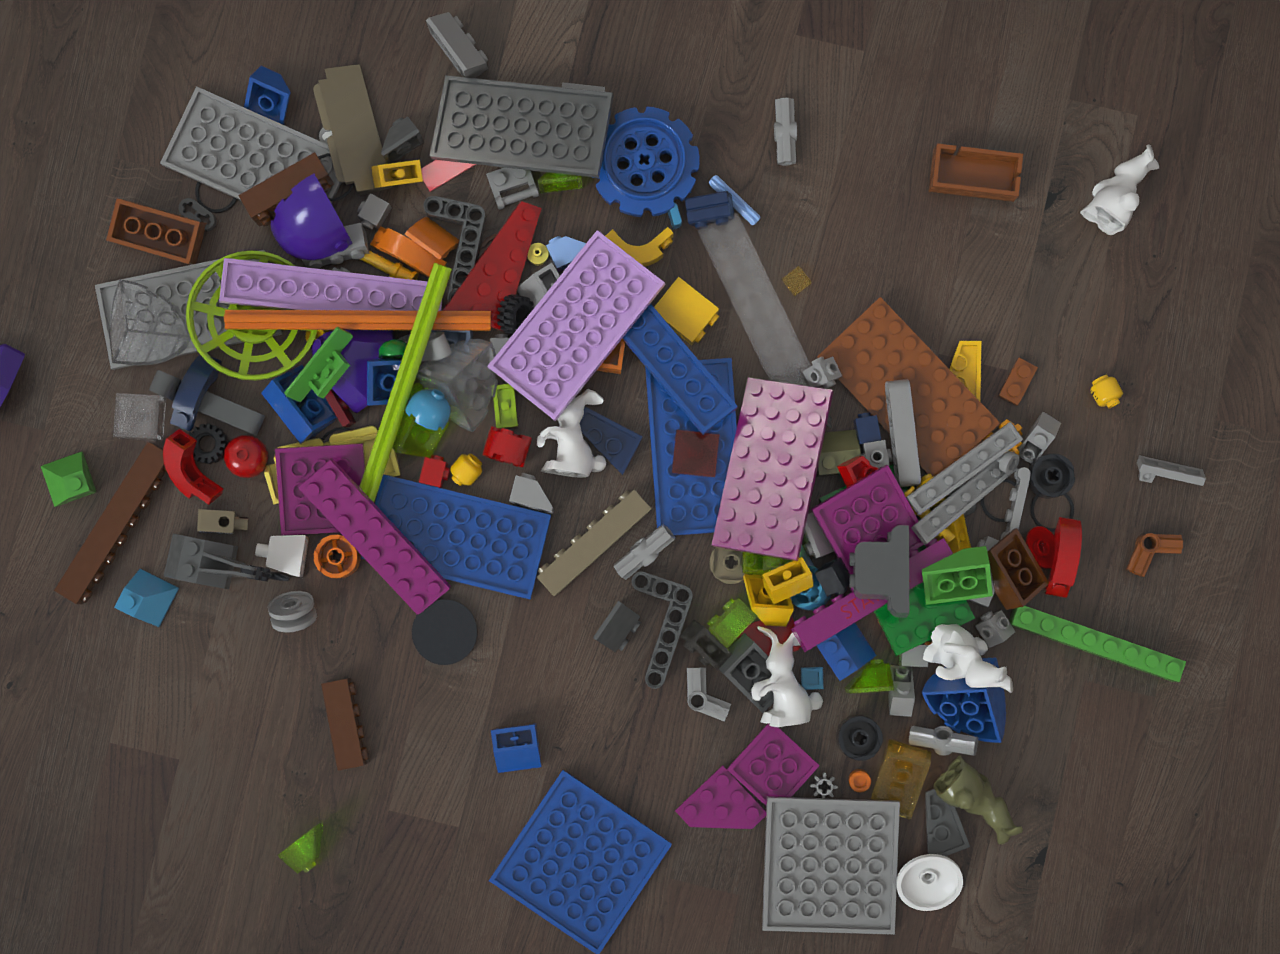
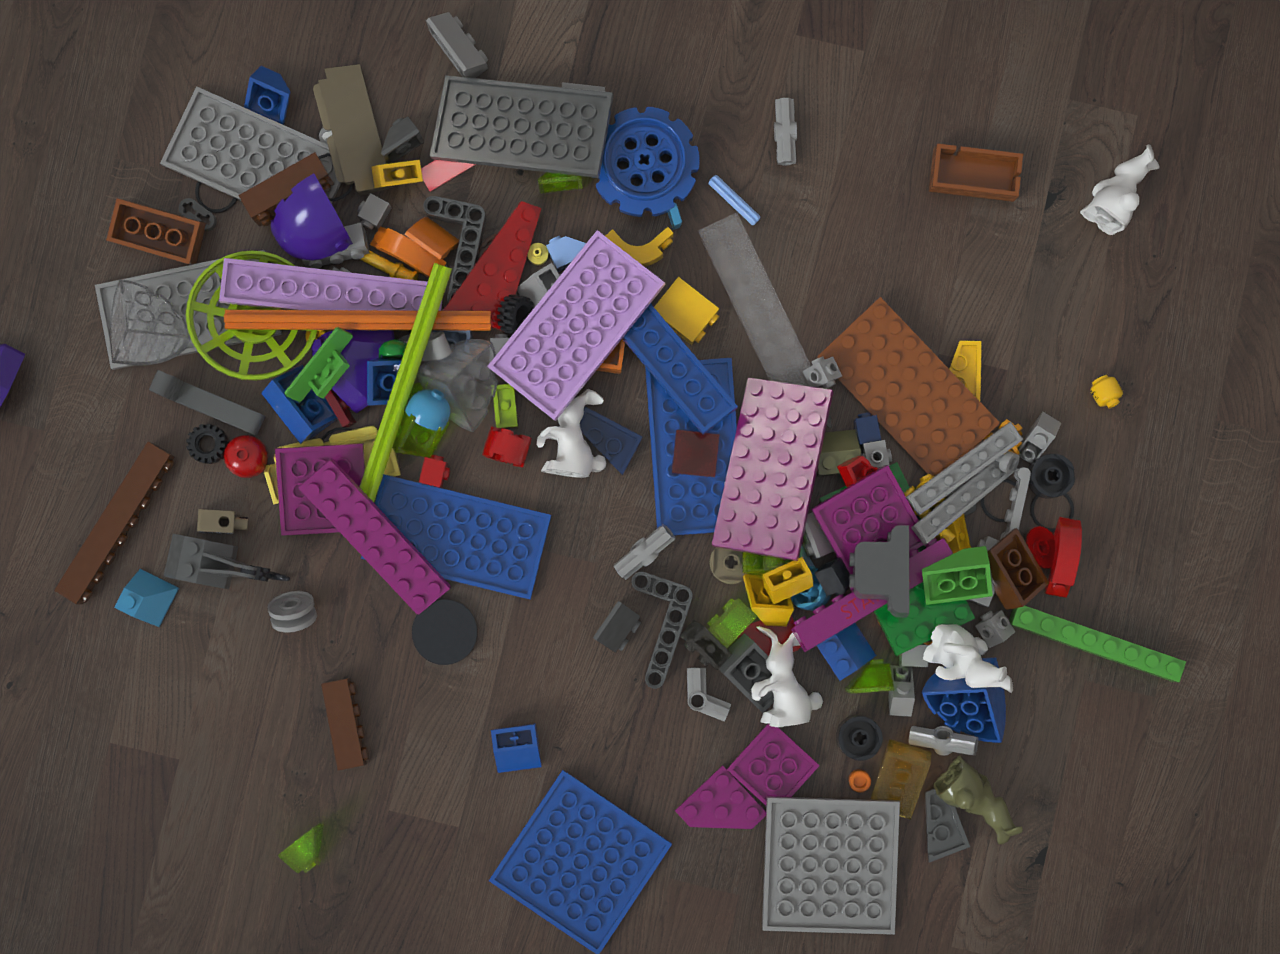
bright green slope [41,452,96,507] -> none
clear brick [113,393,166,441] -> none
red arch [163,429,224,505] -> none
dark blue arch [170,355,222,431] -> none
white torso [255,535,309,577] -> none
orange brick [314,535,361,579] -> none
yellow head [450,453,482,486] -> none
light grey plate [486,167,539,210] -> none
light grey slope [509,473,555,514] -> none
dark tan brick [537,490,652,597] -> none
dark blue brick [685,191,735,229] -> none
clear yellow tile [781,266,812,297] -> none
dark azure tile [800,667,823,690] -> none
light grey gear [810,772,838,798] -> none
light grey beam [885,379,921,488] -> none
white dish [896,854,963,911] -> none
dark orange plate [998,358,1038,406] -> none
dark orange piece [1126,533,1183,577] -> none
light grey hinge [1137,455,1206,486] -> none

